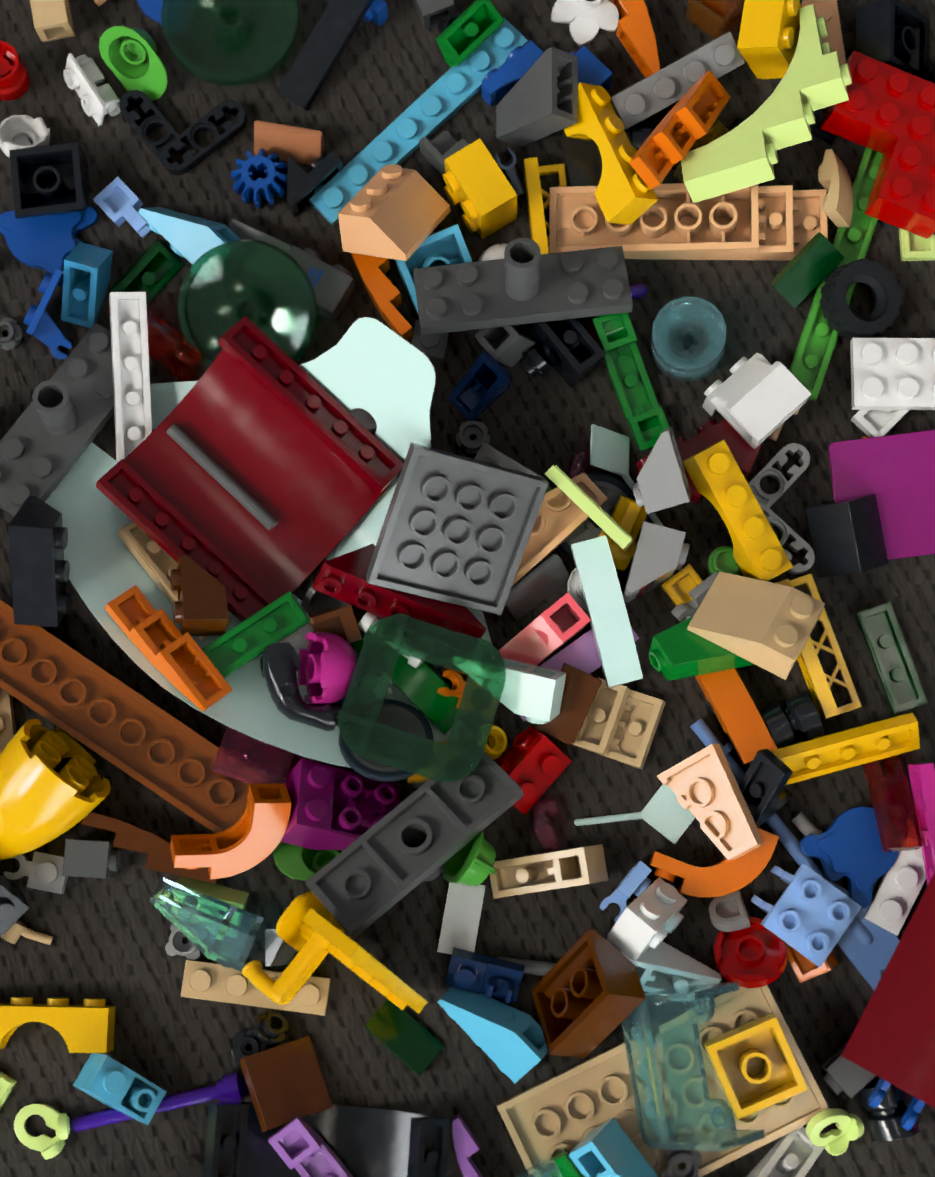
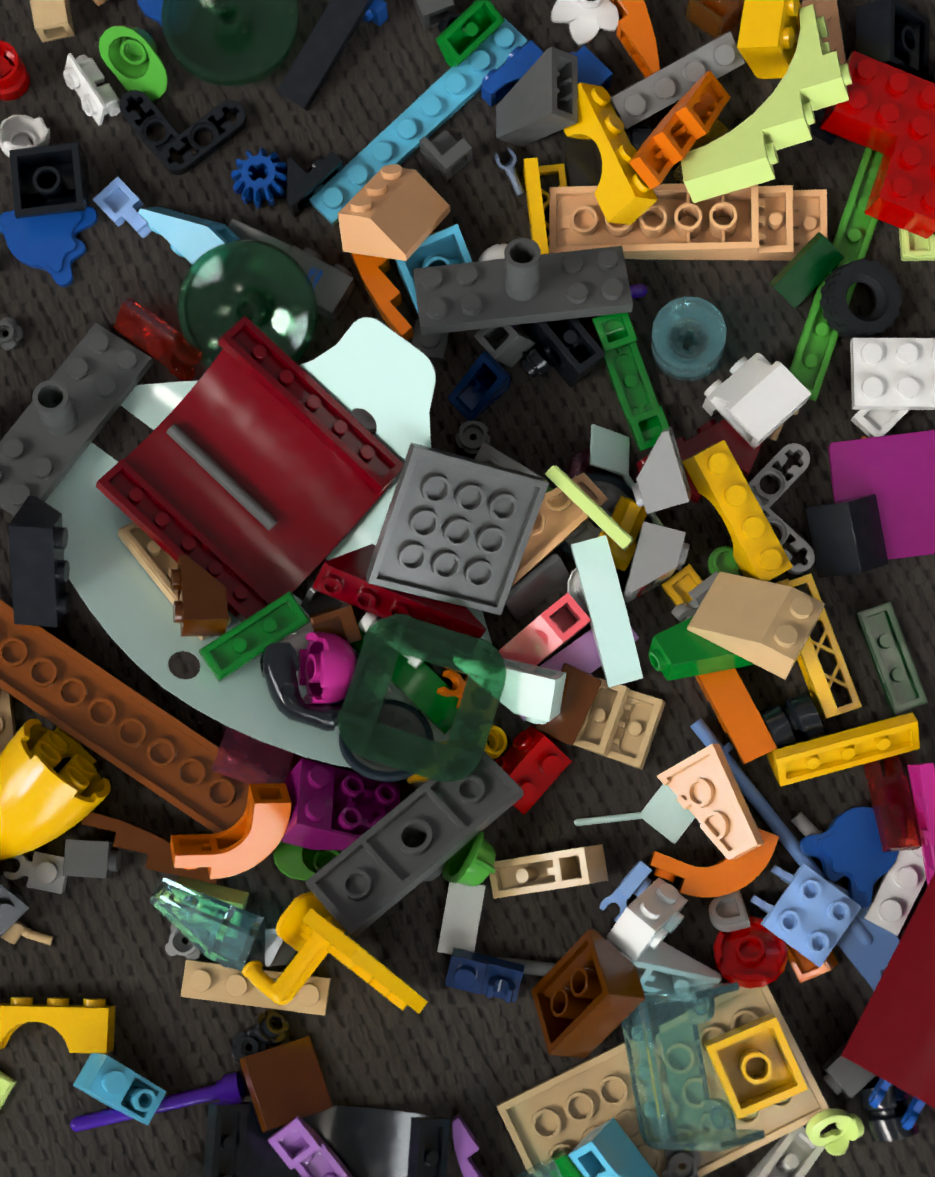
yellowish green piece [14,1103,70,1160] -> none
blue plate [23,268,72,359] -> none
dark azure slope [61,242,113,328] -> none
orange slope [104,585,233,712] -> none
dark green slope [108,241,184,305] -> none
white plate [109,292,152,463] -> none
nougat slope [254,120,325,165] -> none
dark green slope [364,999,444,1076] -> none
medium azure slope [437,987,548,1084] -> none
yellow brick [442,138,517,239] -> none
clear pink arm [533,797,561,853] -> none
black slope [739,749,793,828] -> none
tan slope [818,149,853,227] -> none

